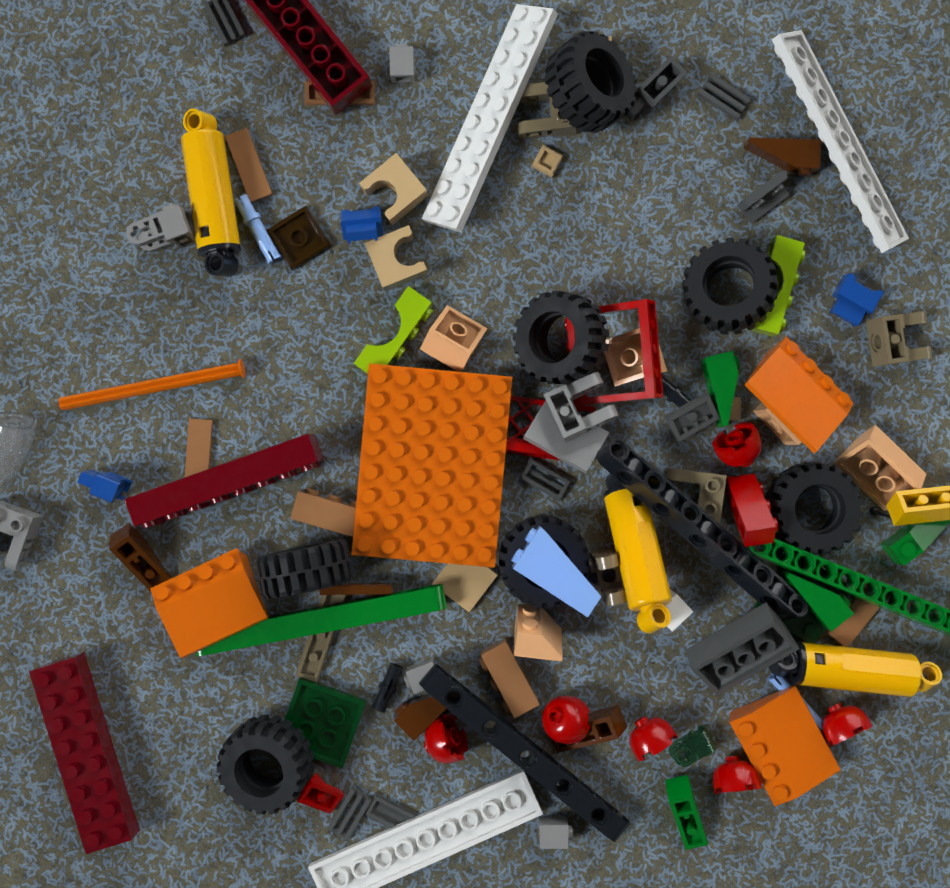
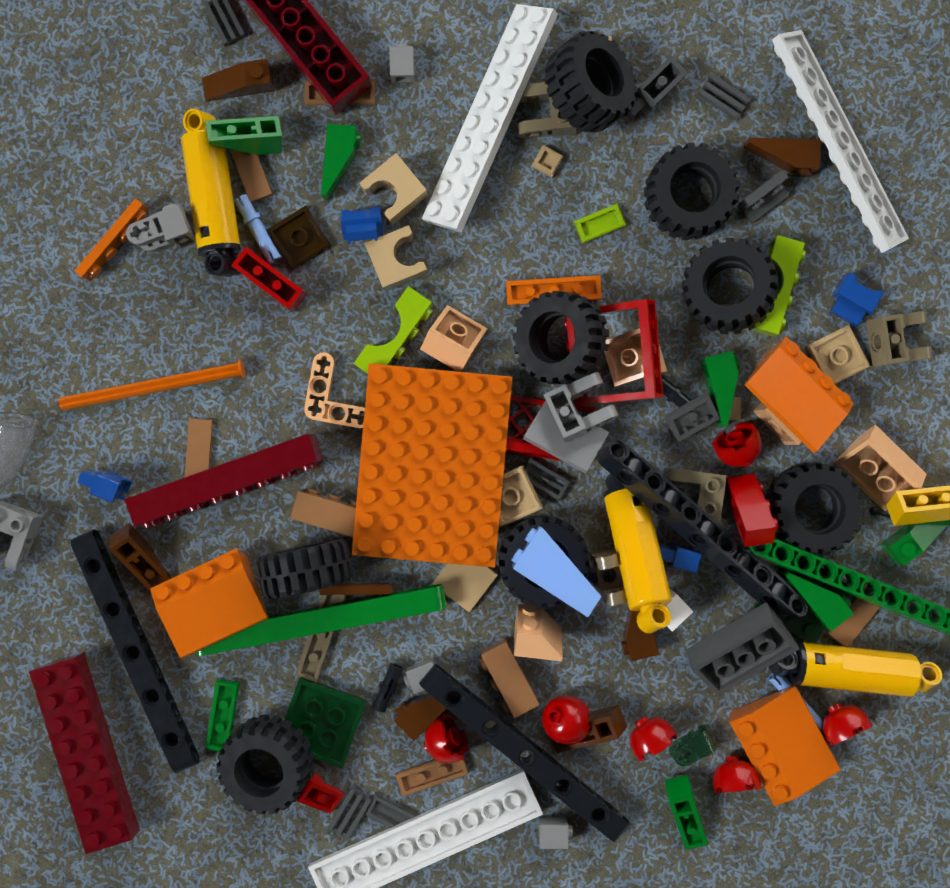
none -> black beam [71,529,200,773]
none -> orange plate [74,198,149,280]
none -> reddish brown slope [202,59,275,102]
none -> green slope [205,116,282,155]
none -> green tile [205,678,240,751]
none -> red brick [231,247,307,313]
none -> light nougat beam [304,353,365,428]
none -> green slope [321,124,362,200]
none -> medium nougat tile [395,759,469,797]
none -> tan tile [499,465,543,528]
none -> orange plate [506,275,602,306]
none -> lime tile [573,203,626,244]
none -> reddish brown slope [621,609,659,661]
none -> black tyre [644,143,740,240]
none -> blue piece [659,542,701,574]
none -> tan tile [806,325,870,384]

